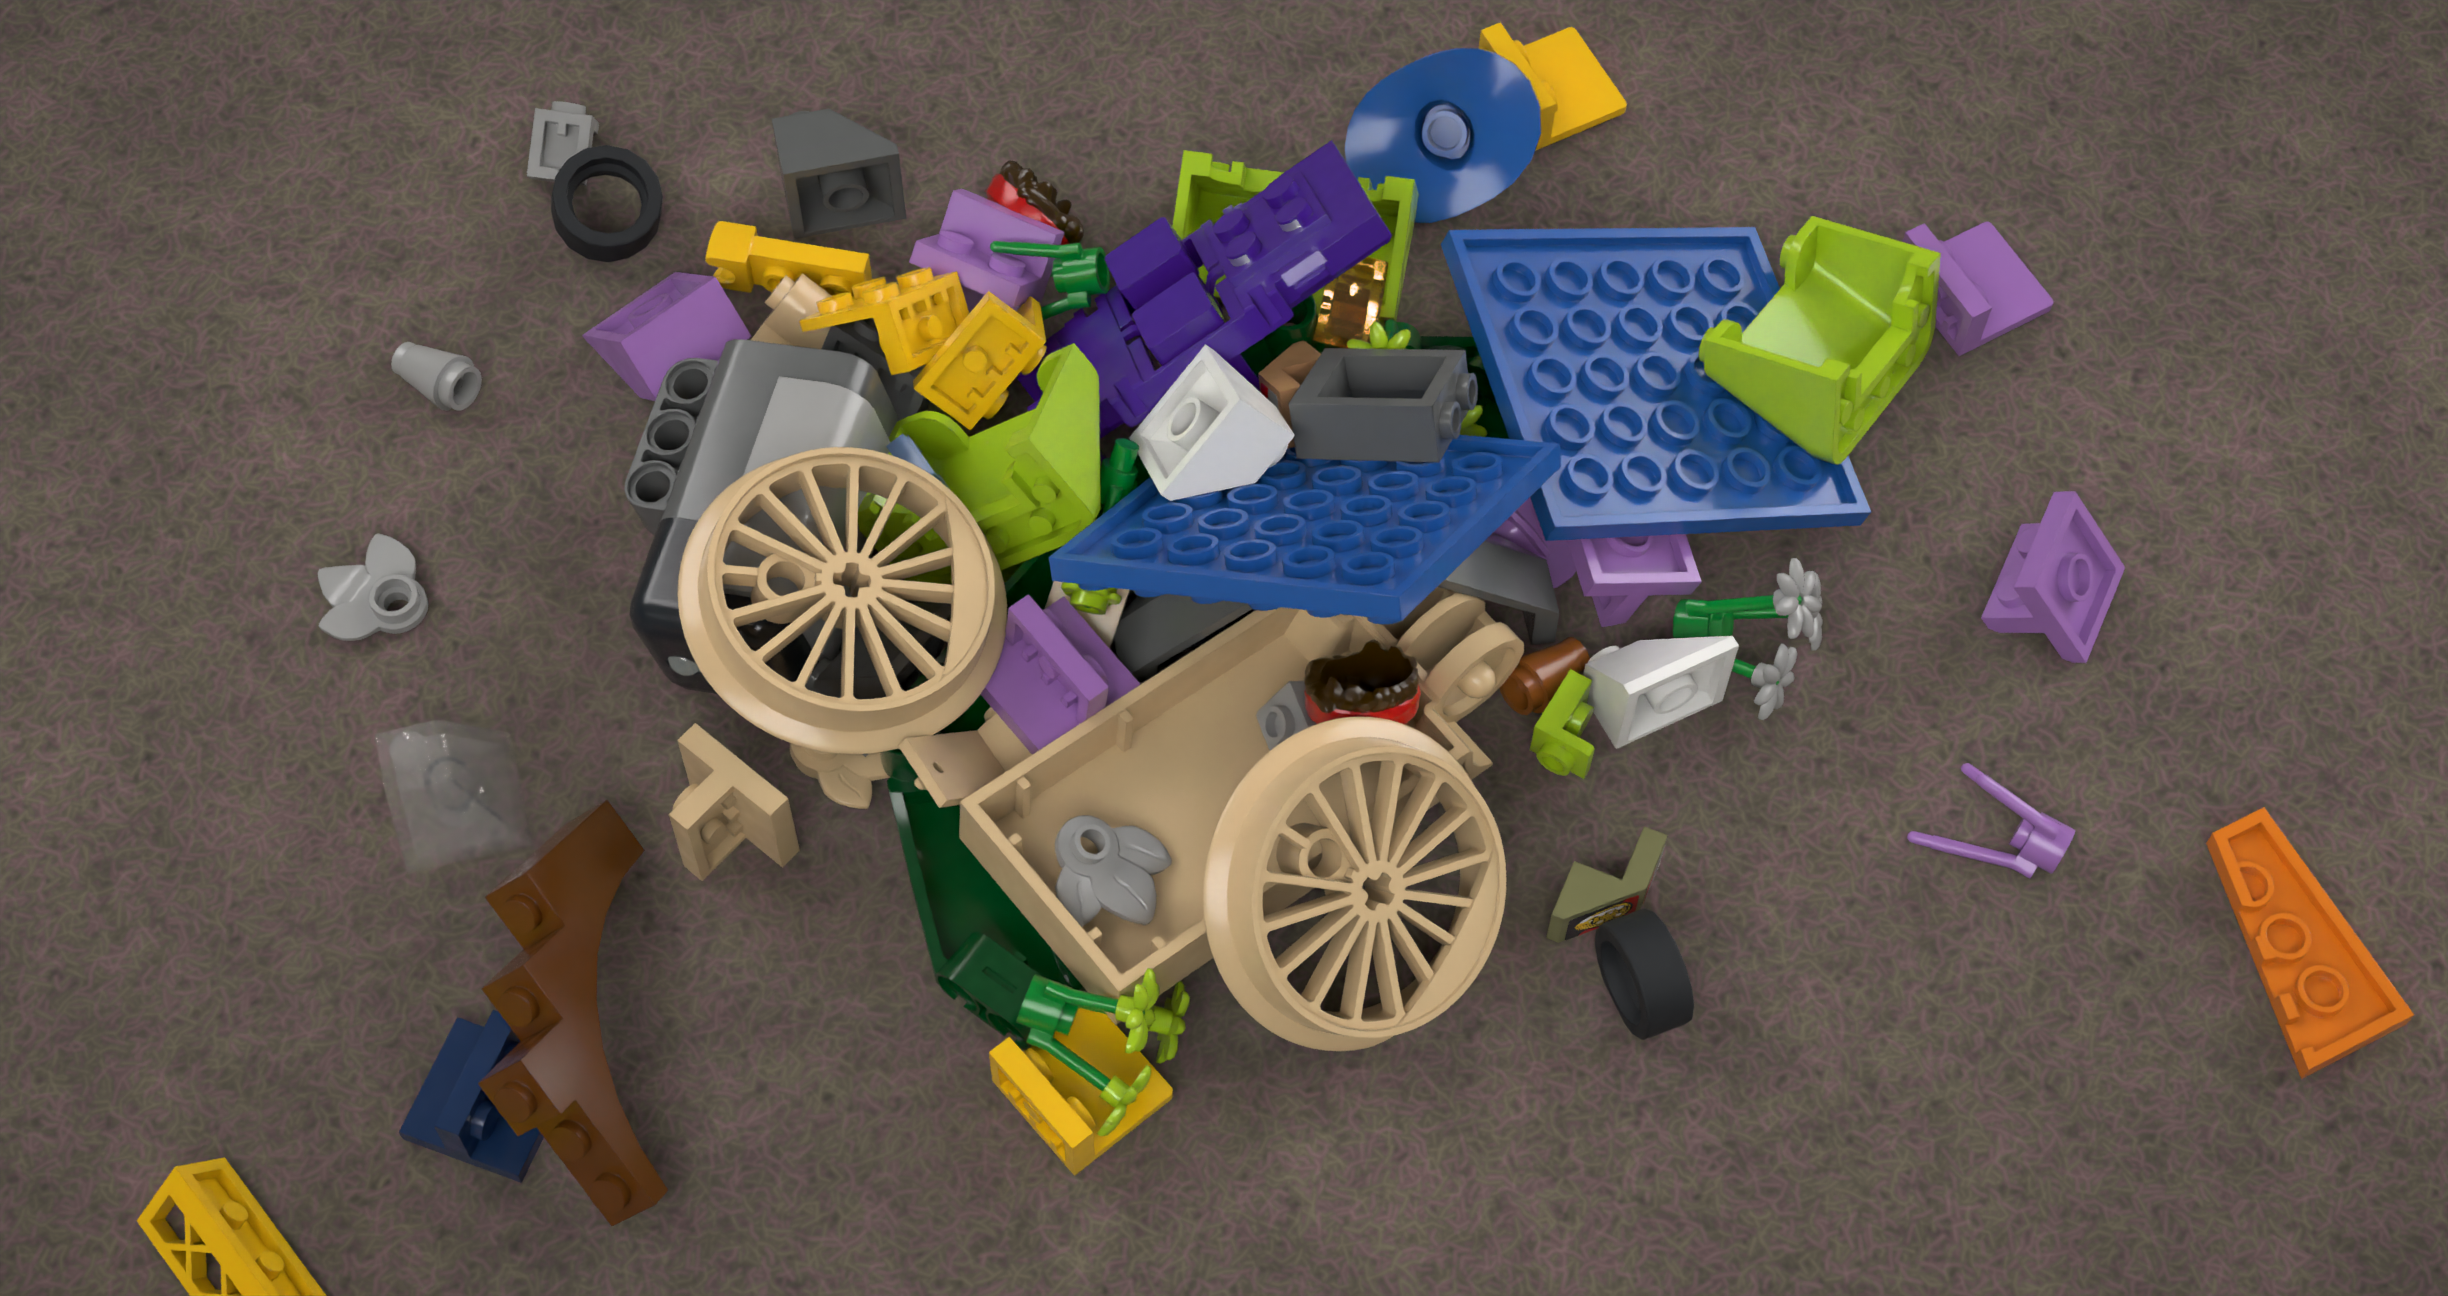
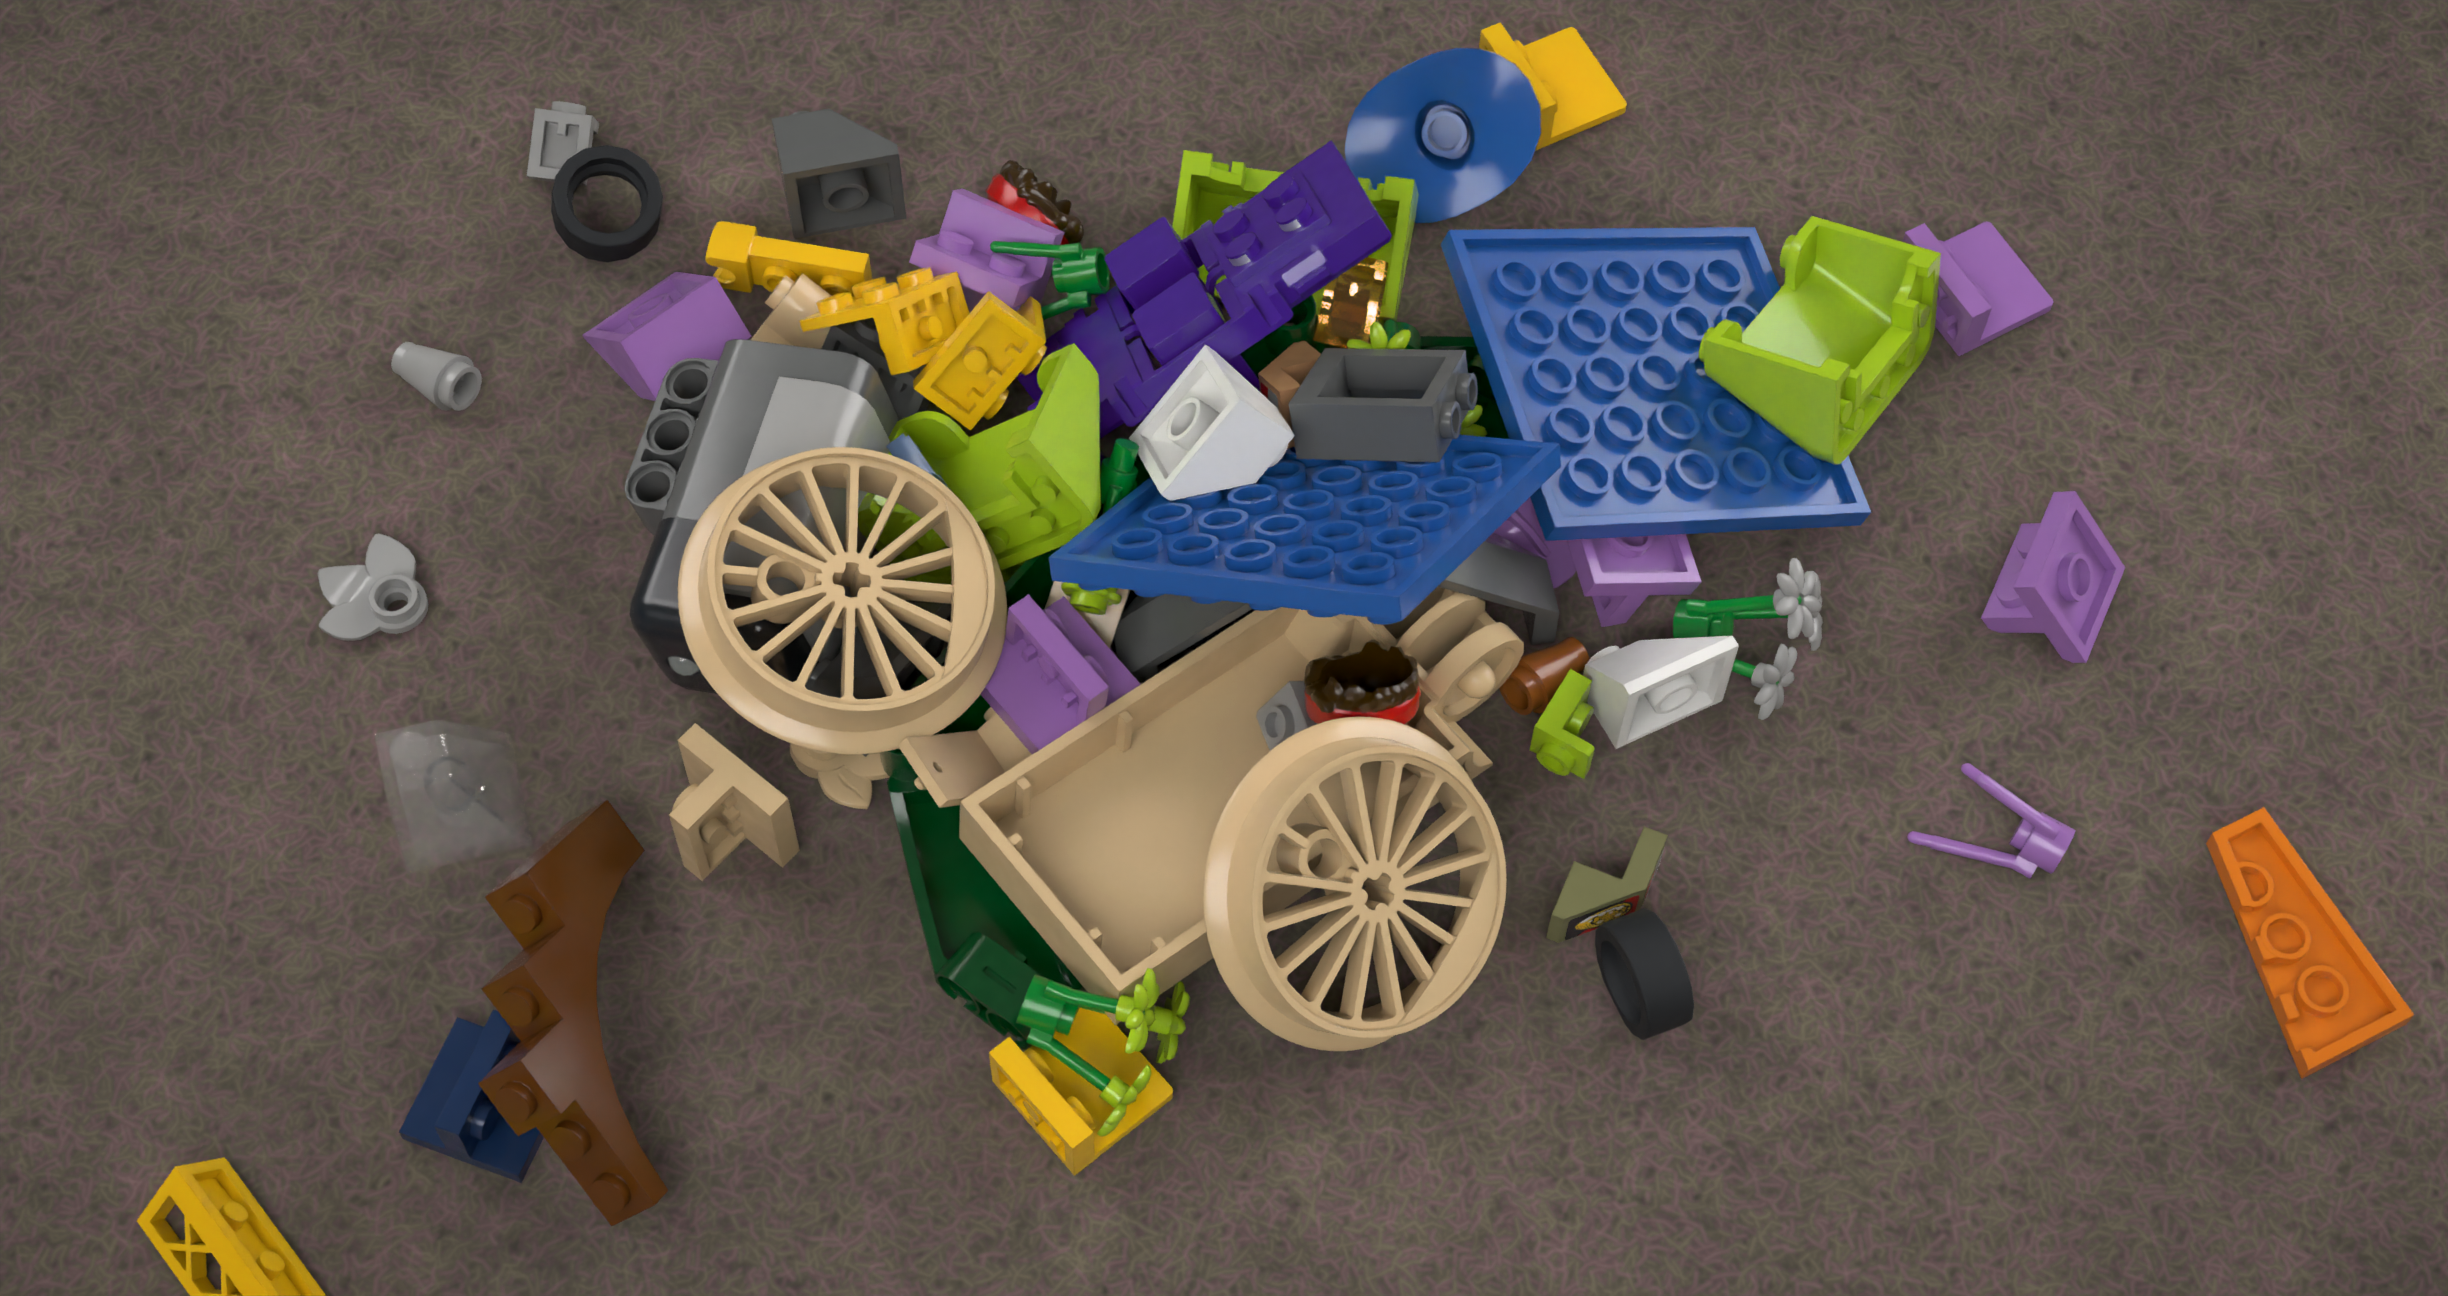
light grey plate [1055,815,1172,927] -> none

